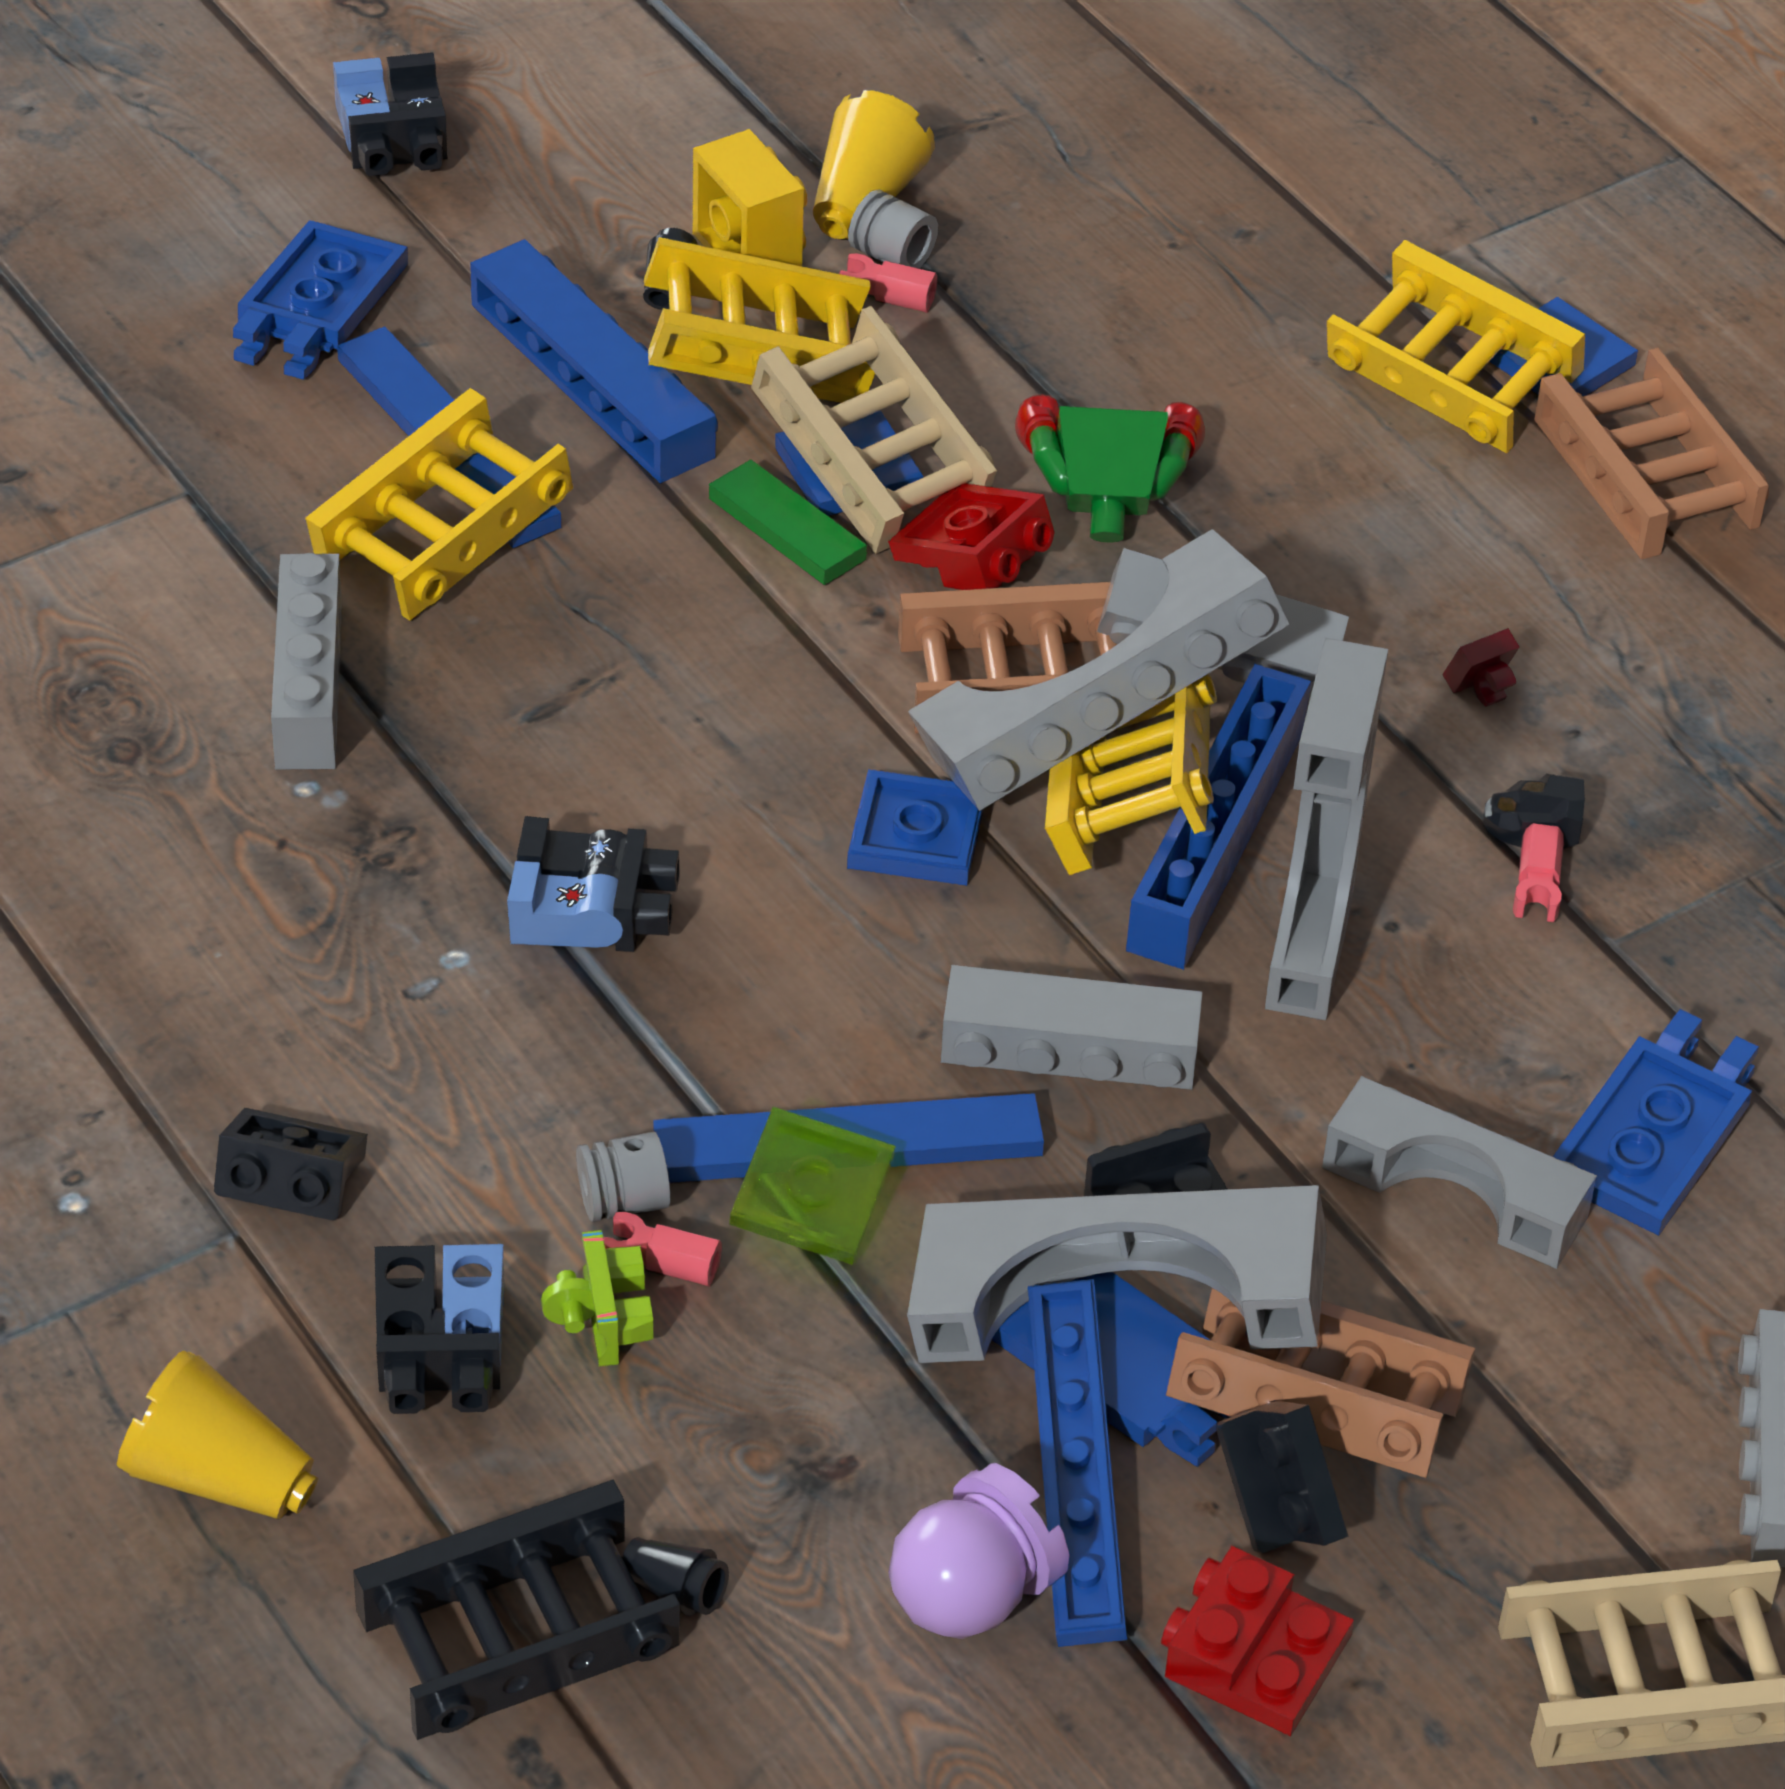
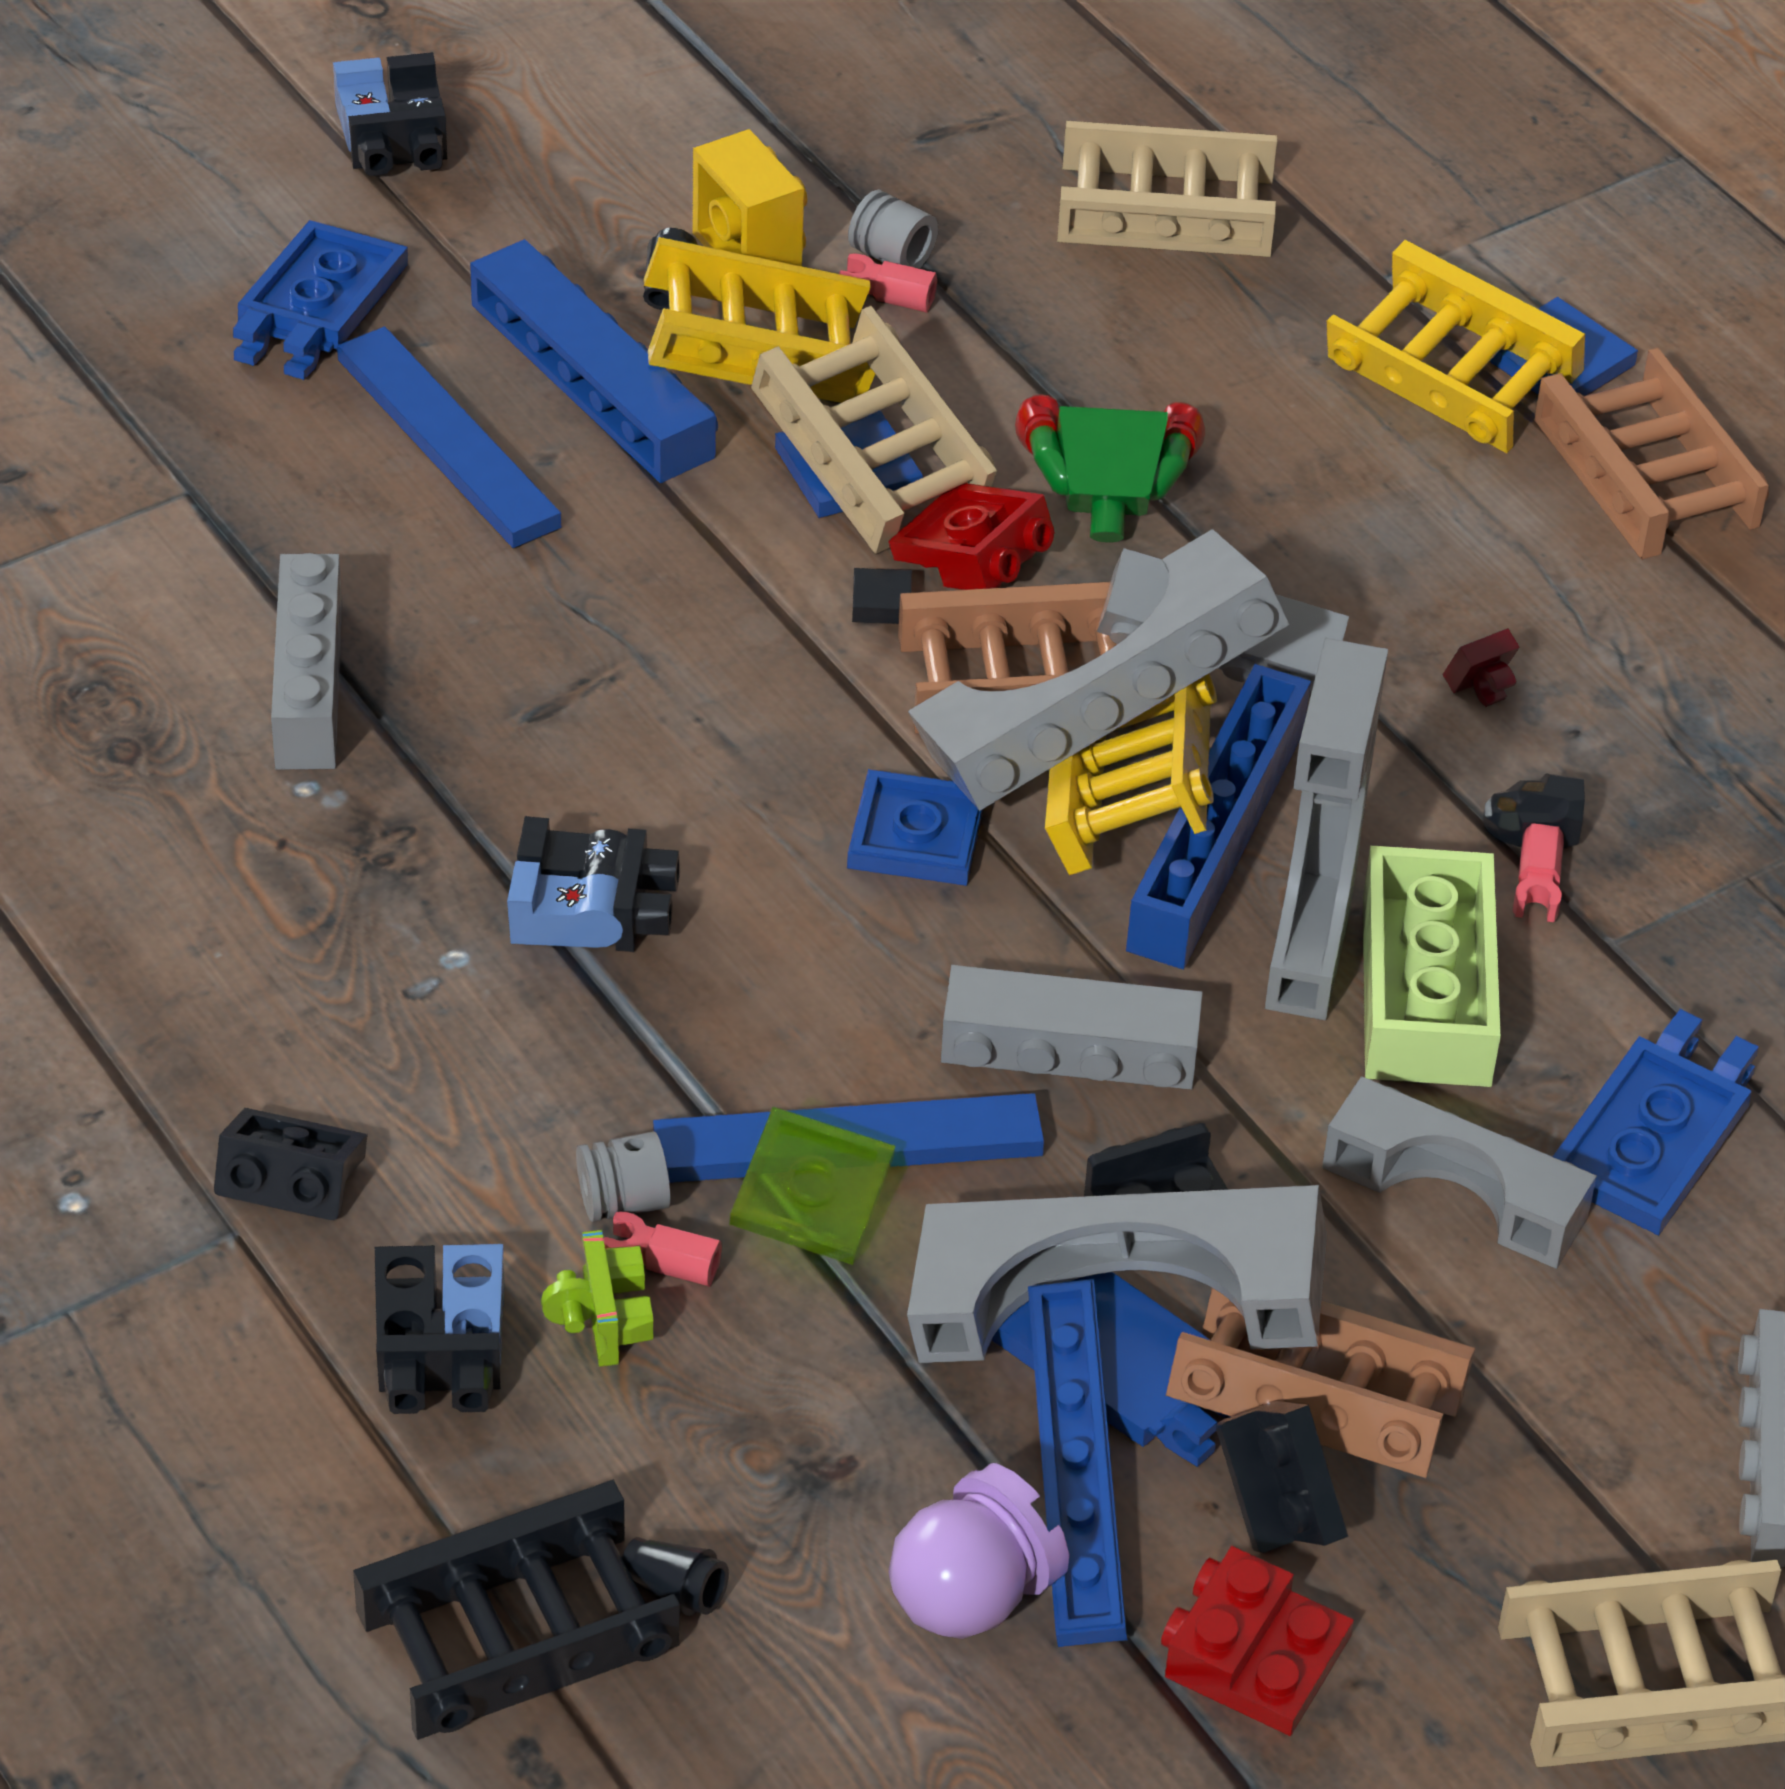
yellow cone [117,1350,318,1519] -> none
yellow fence [305,388,573,621] -> none
green tile [709,459,867,585] -> none
yellow cone [813,90,935,239] -> none
none -> black tile [852,568,912,624]
none -> tan fence [1057,121,1277,257]
none -> yellowish green brick [1363,846,1501,1087]

